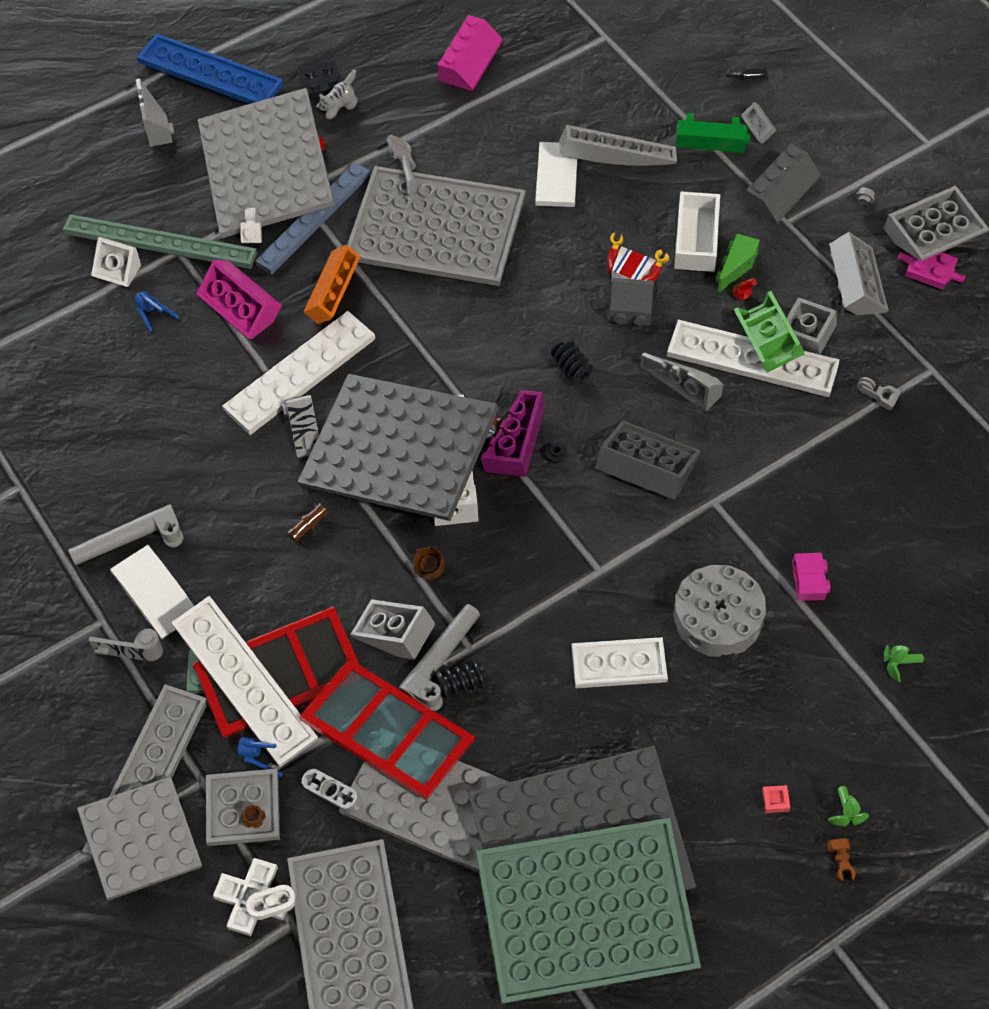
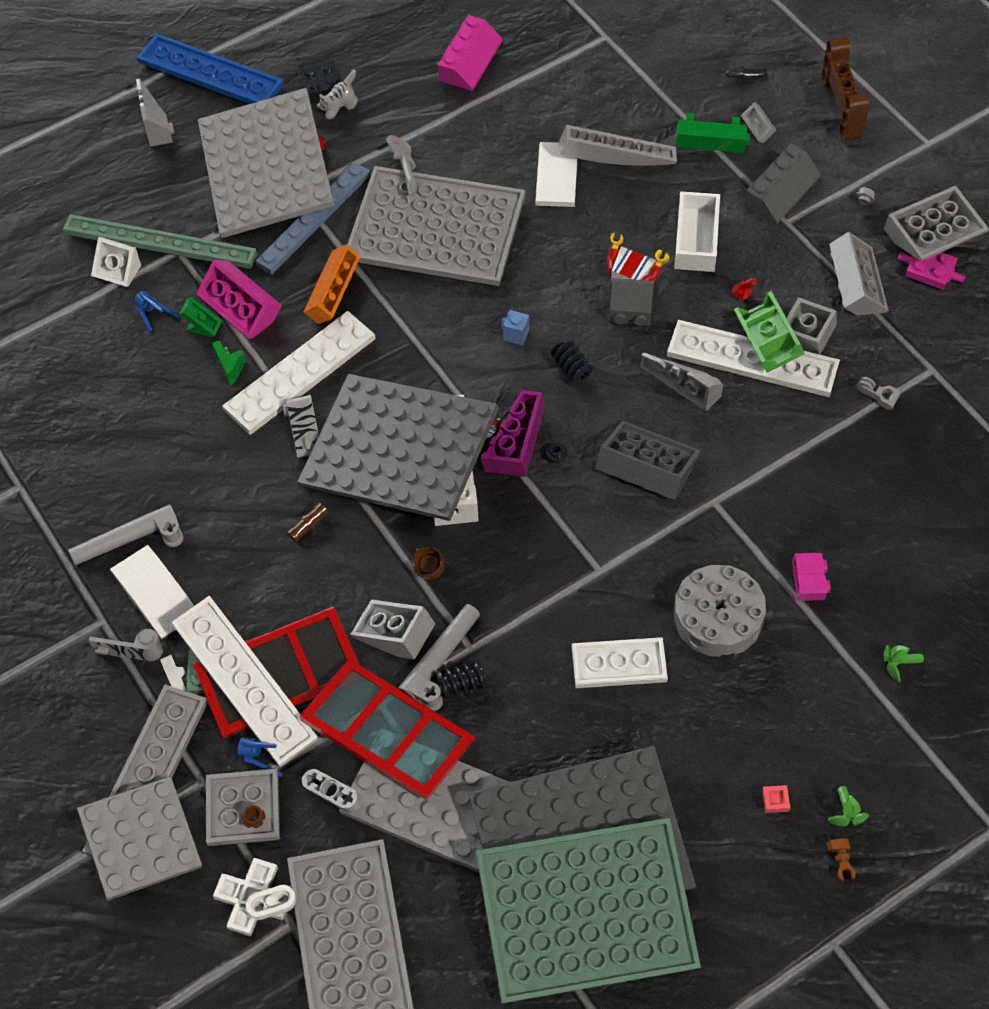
white plate [240,208,262,243] -> none
bright green slope [716,234,760,292] -> none
none -> white sticker [160,655,186,691]
none -> green slope [179,297,222,337]
none -> green slope [212,340,245,385]
none -> medium blue brick [501,310,529,345]
none -> reddish brown beam [822,38,869,140]

